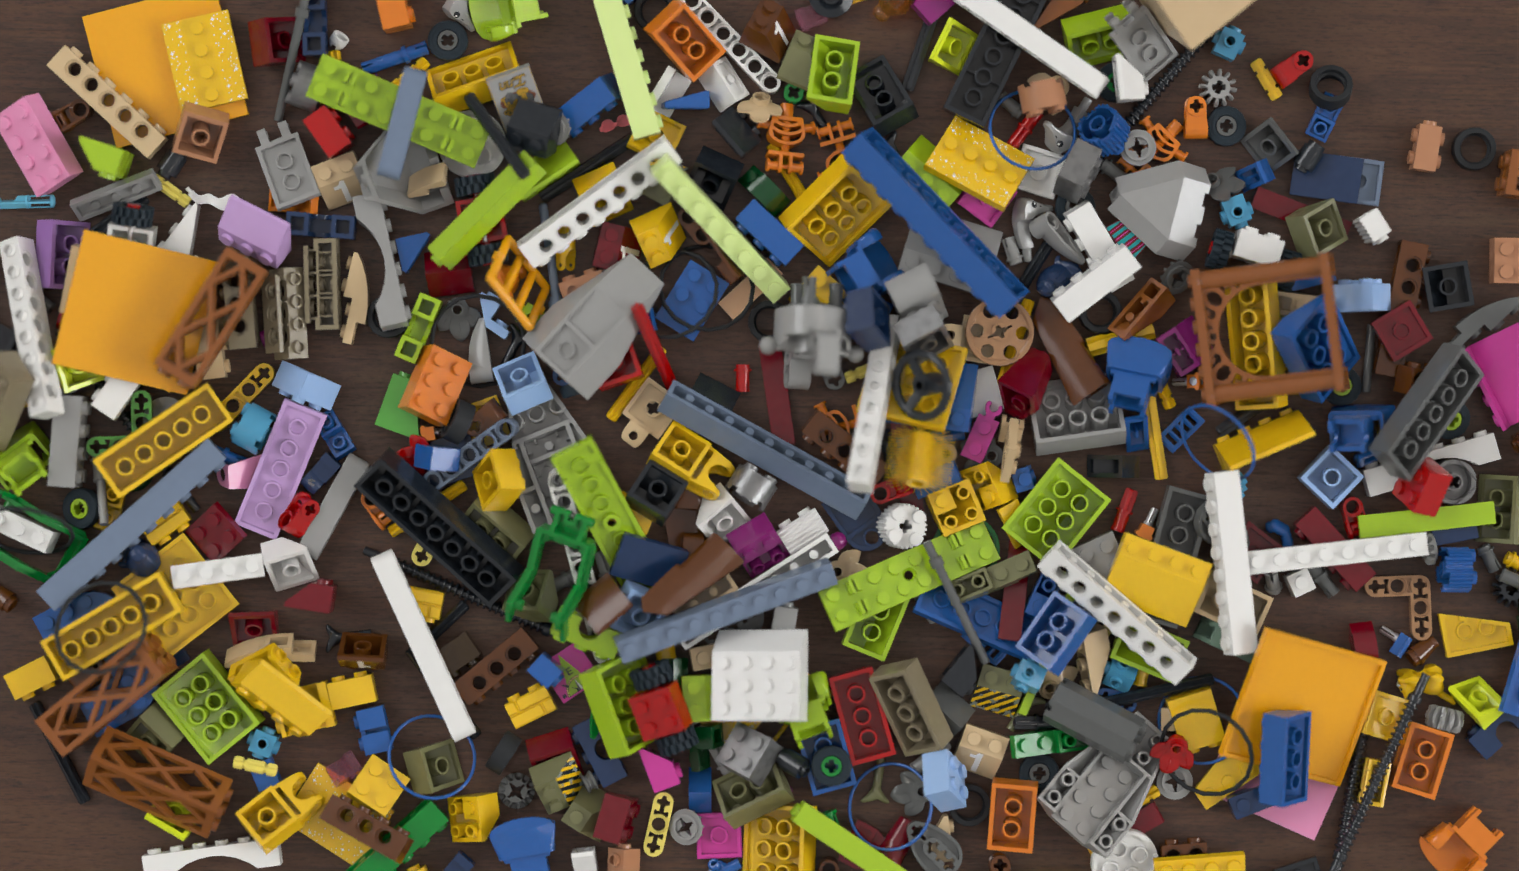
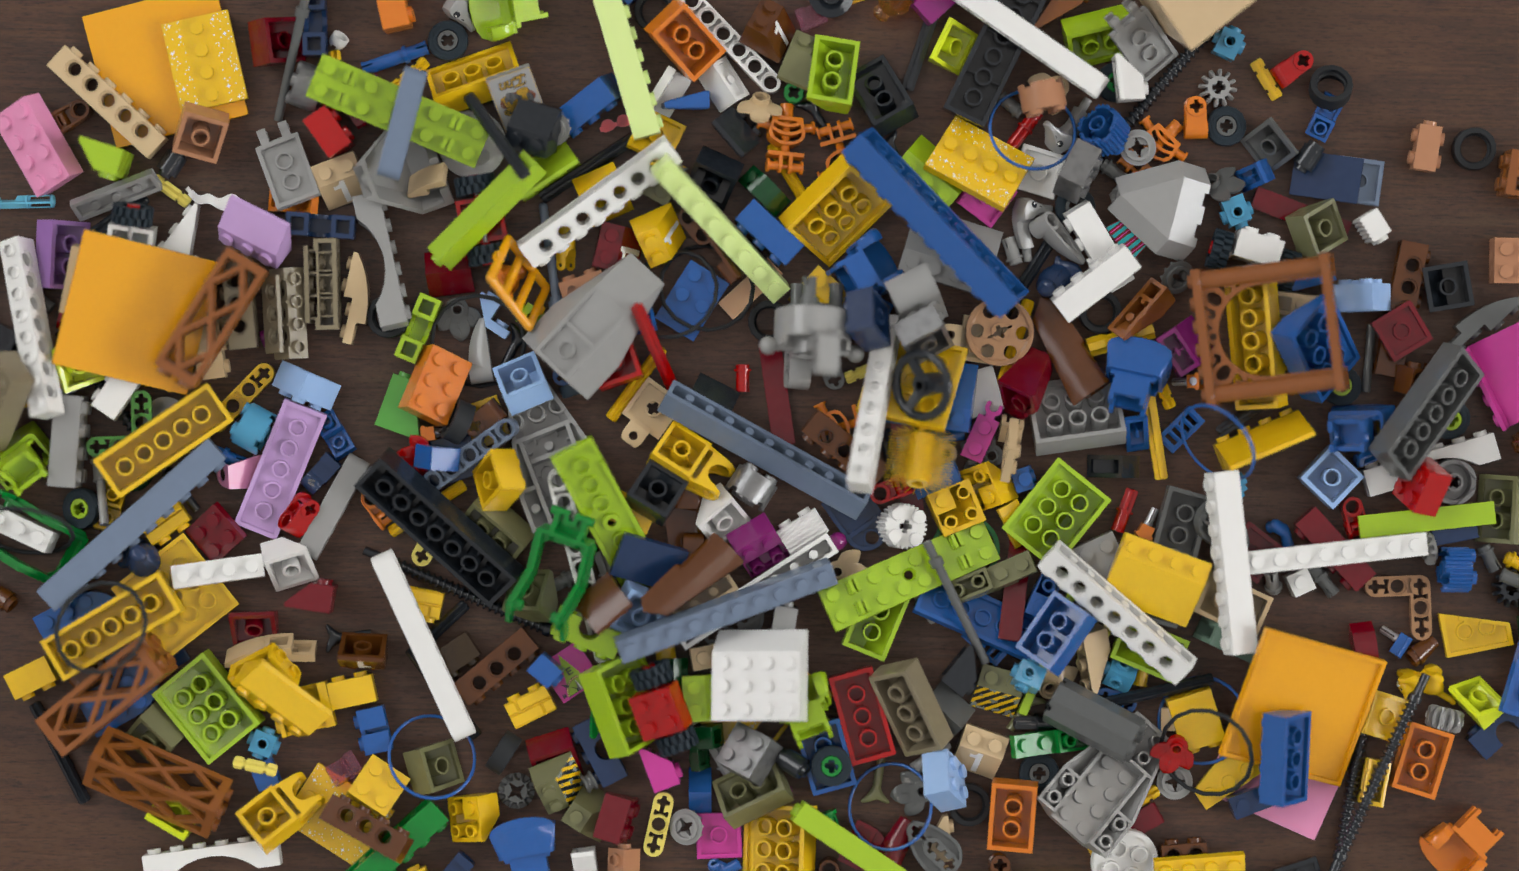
blue slope [395,232,432,274] -> none

